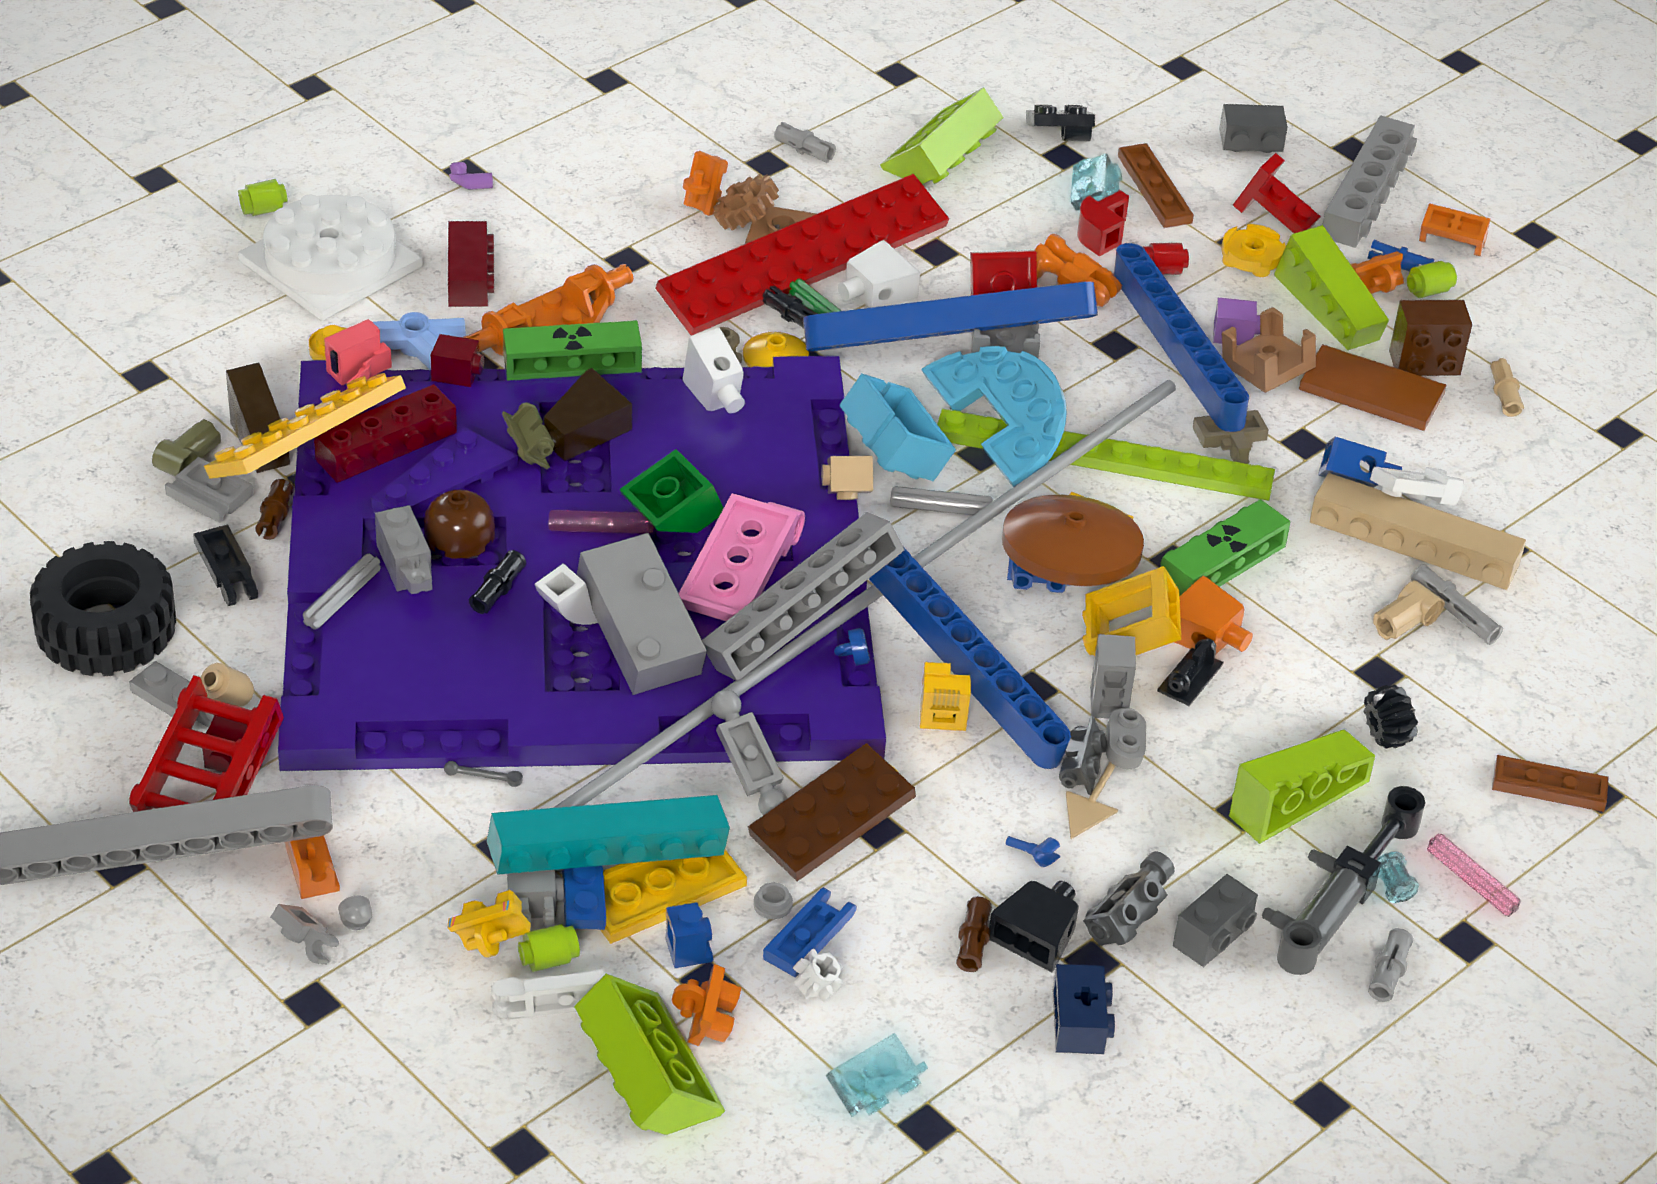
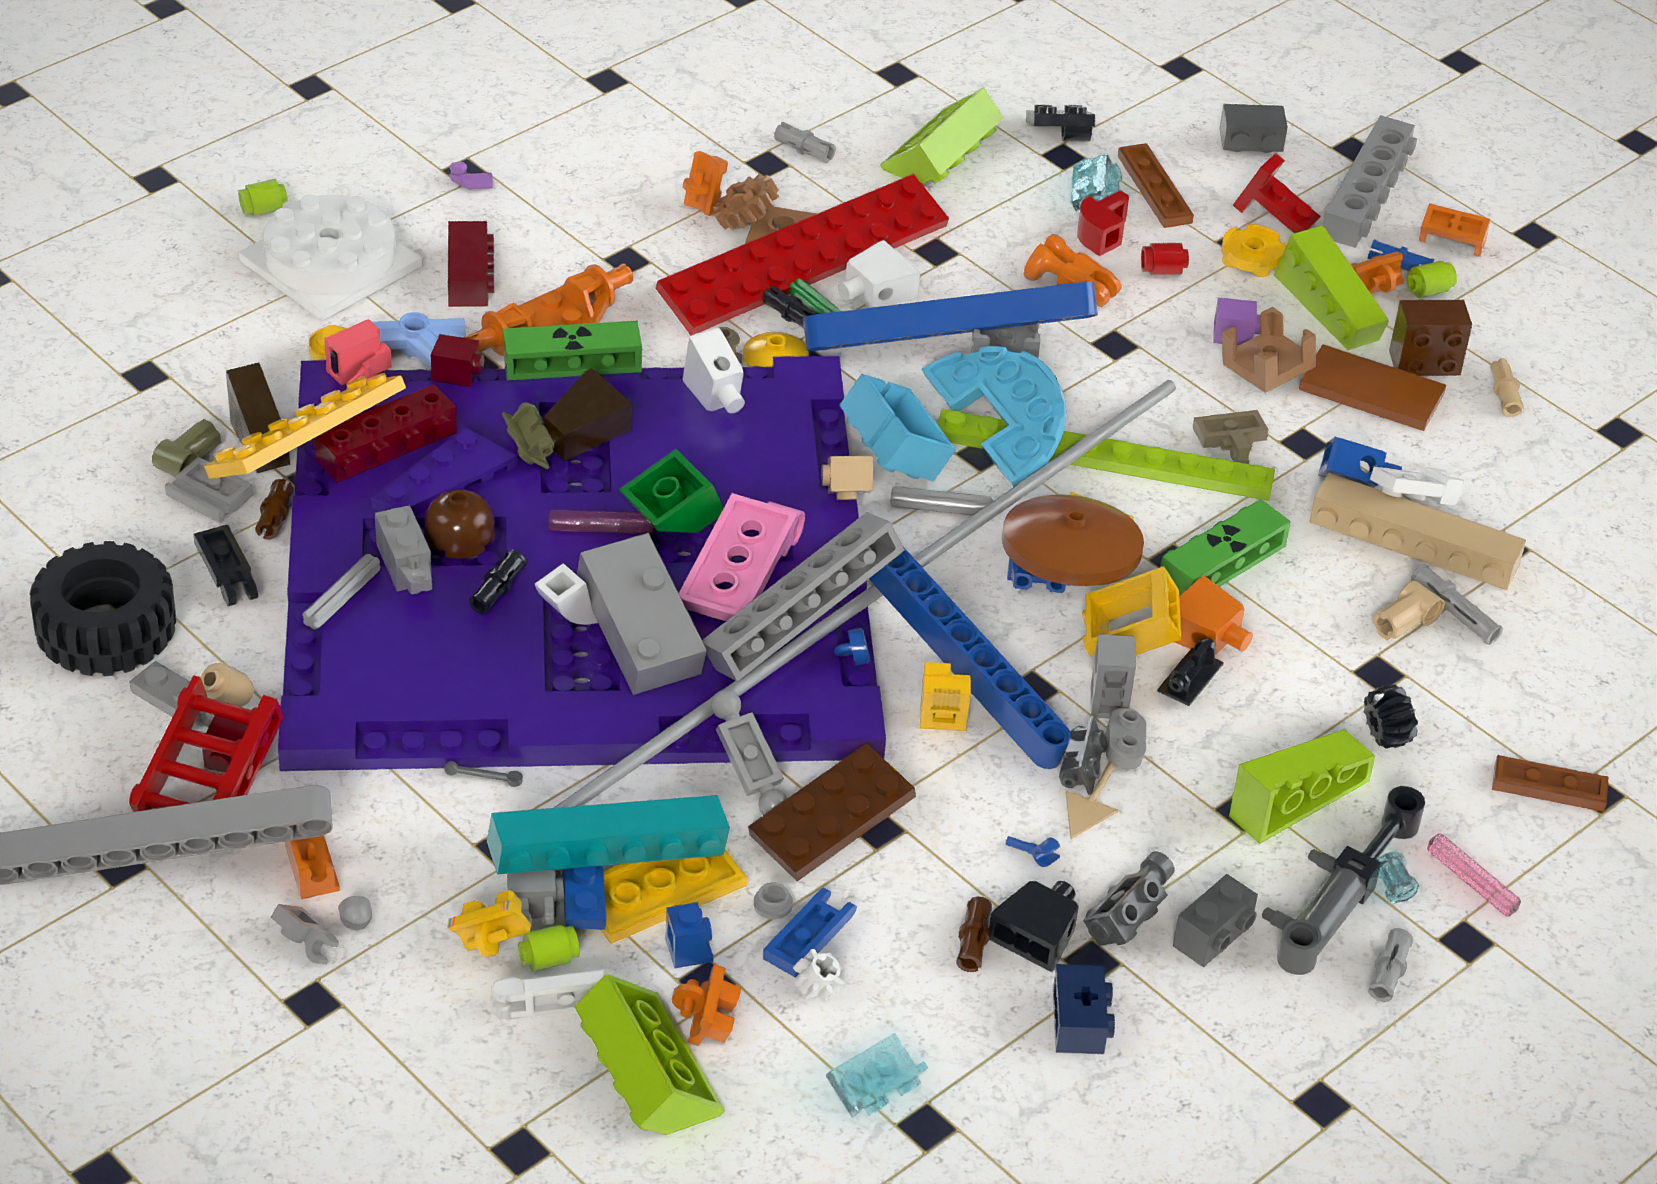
red tile [970,250,1037,295] -> none
blue beam [1114,243,1249,432] -> none

